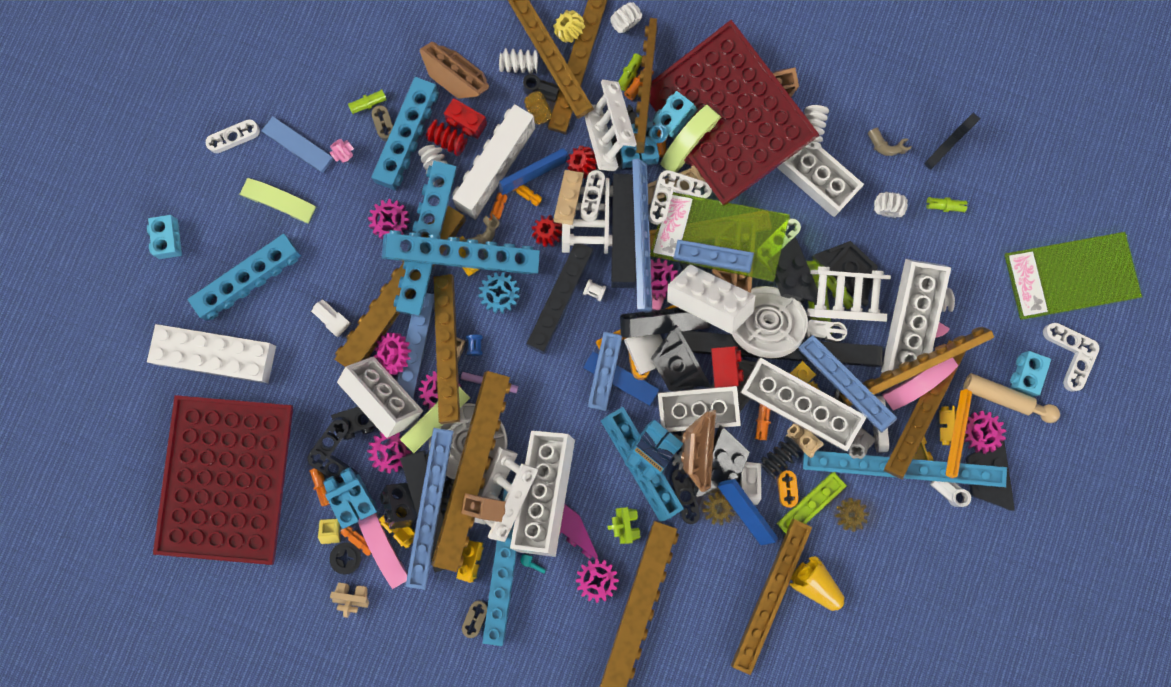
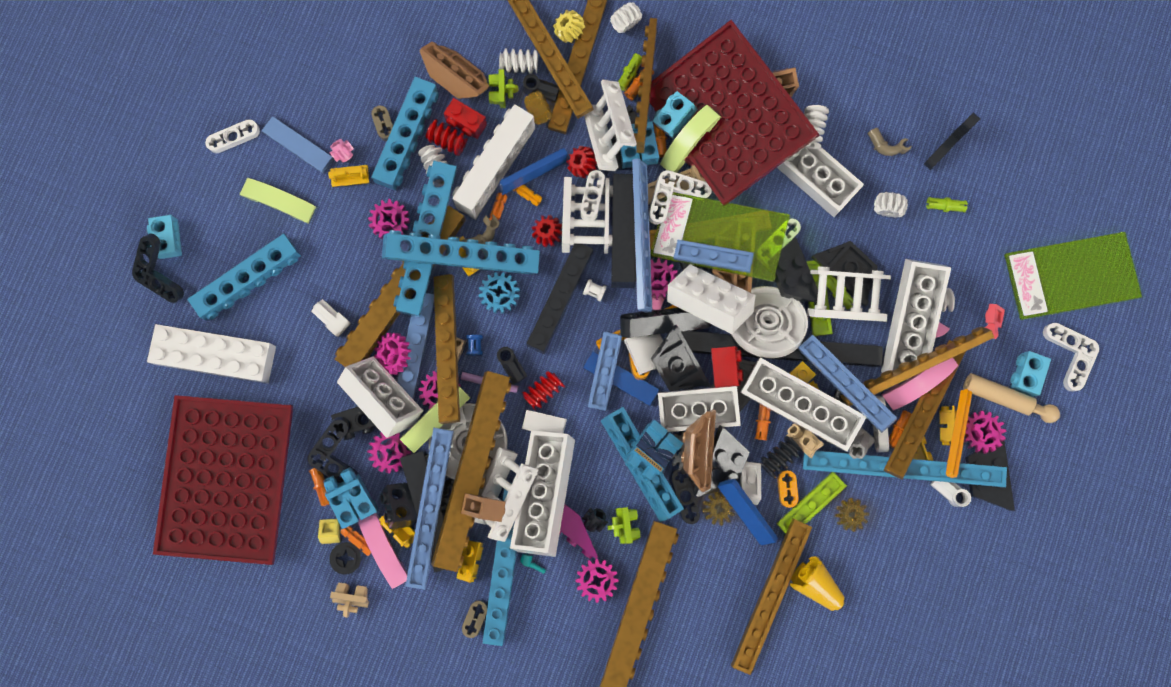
lime pin [348,89,387,115] -> none
tan plate [554,170,584,225] -> none
dark azure plate [649,124,668,143] -> none
white piece [805,320,847,342] -> none
none -> black beam [132,233,184,303]
none -> yellow hinge [328,165,369,187]
none -> lime hips [489,69,519,108]
none -> black piece [497,347,528,385]
none -> red piece [522,371,565,411]
none -> white slope [522,410,567,434]
none -> black gear [582,508,608,533]
none -> orange axle [889,410,912,448]
none -> coral plate [985,304,1005,339]

